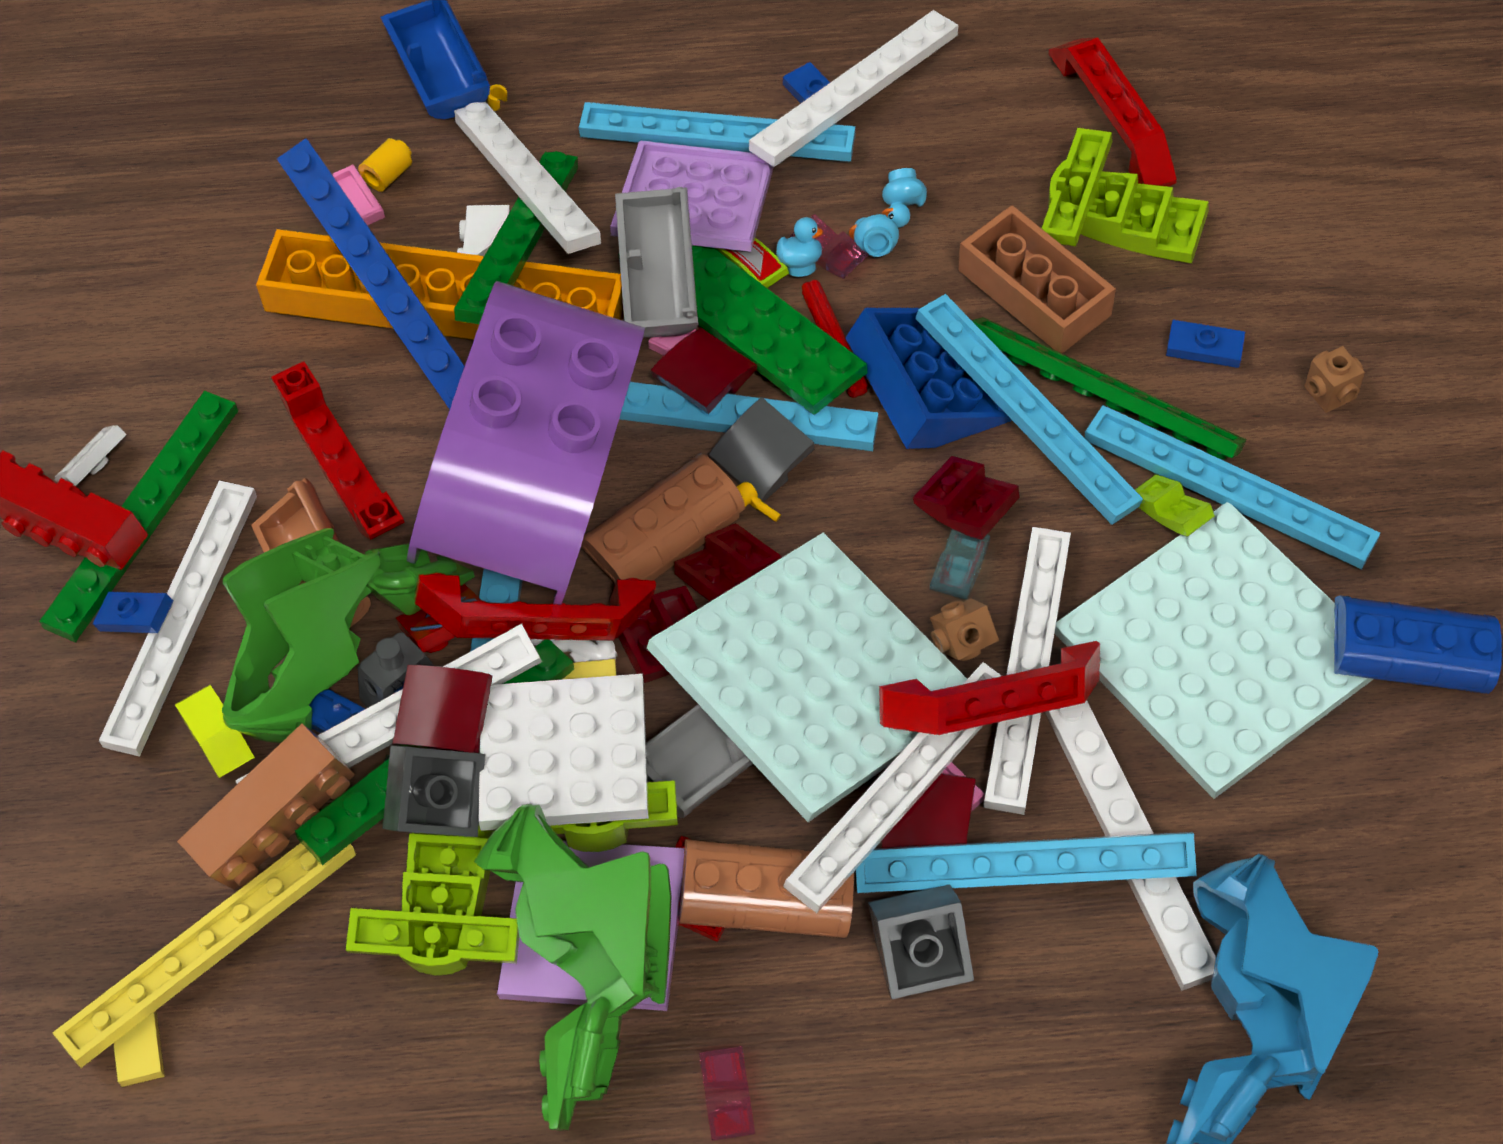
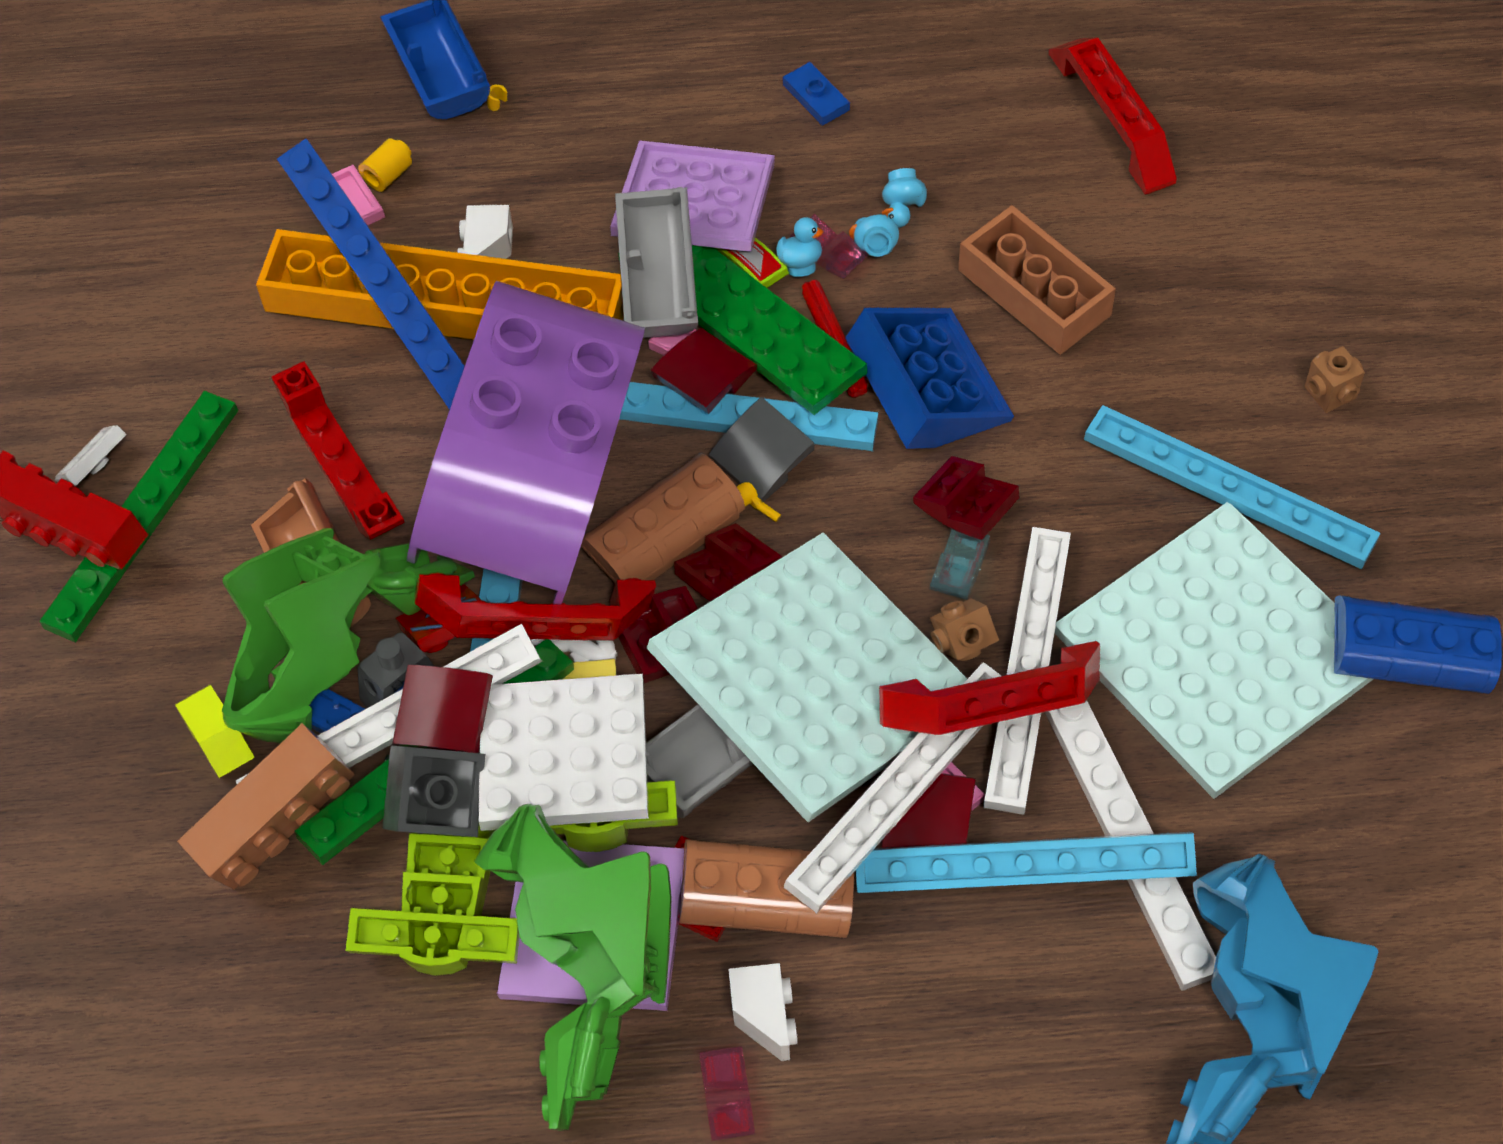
light yellow plate [52,843,356,1068] -> none
blue plate [93,592,174,633] -> none
white plate [99,481,257,756] -> none
light yellow tile [114,1010,165,1087] -> none
white plate [454,102,601,254] -> none
green plate [454,151,578,324] -> none
medium azure plate [579,102,855,162] -> none
white plate [749,10,958,167] -> none
dark grey slope [868,884,974,999] -> none
medium azure plate [915,294,1143,525] -> none
green plate [971,317,1247,460] -> none
lime slope [1041,128,1209,264] -> none
lime slope [1135,474,1215,537] -> none
blue plate [1166,320,1245,368] -> none
none -> white slope [728,963,797,1061]

